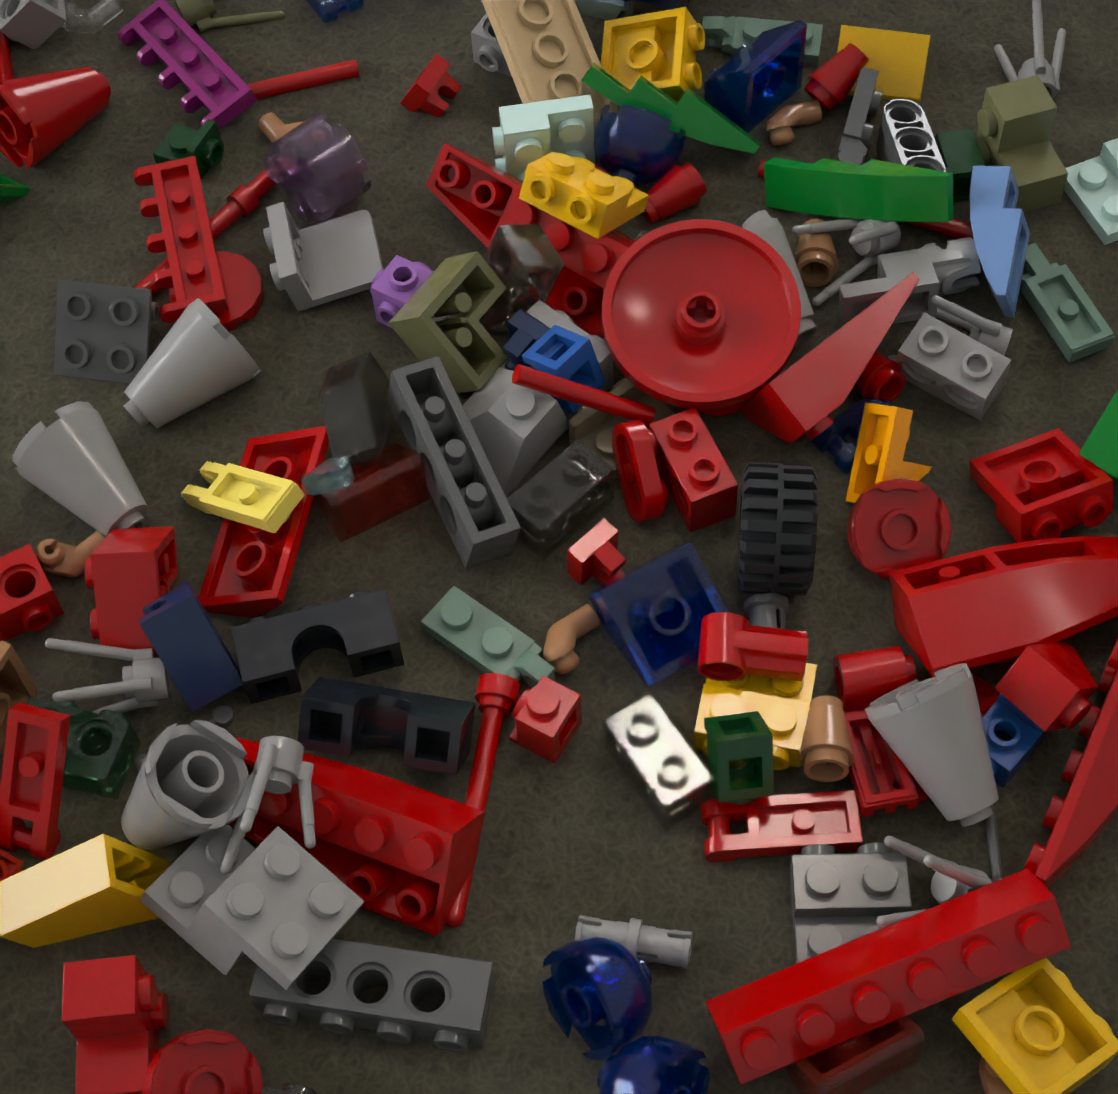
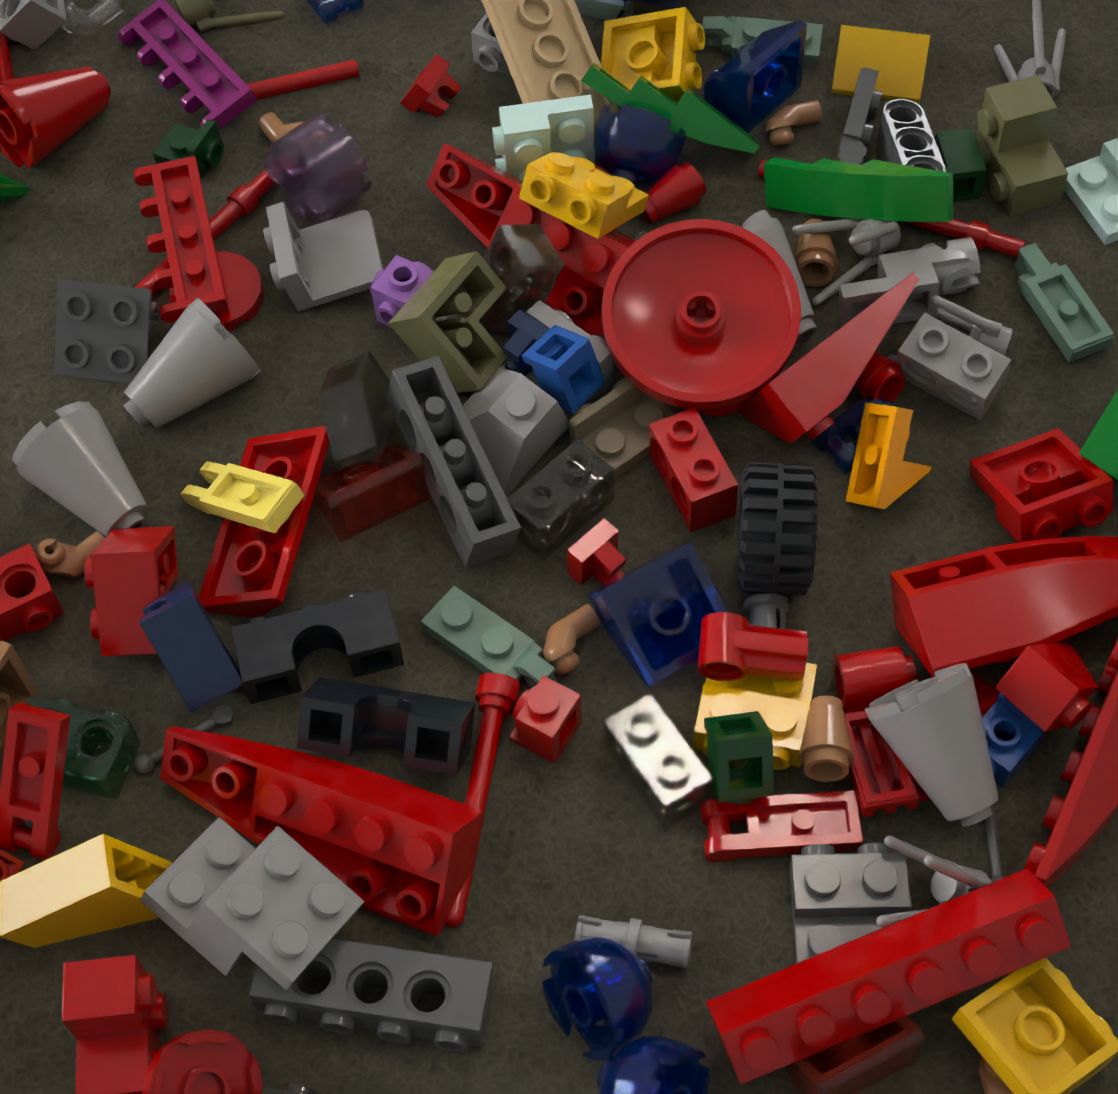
light grey plant [45,638,171,724] -> none
light grey cone [121,720,255,850] -> none
light grey plant [220,736,316,874] -> none
clear light blue tile [301,457,355,496] -> none
red bar [512,364,655,426] -> none
red plate [612,420,668,523] -> none
red cone [804,43,869,112] -> none
red tile [847,478,952,580] -> none
medium blue slope [970,166,1030,318] -> none

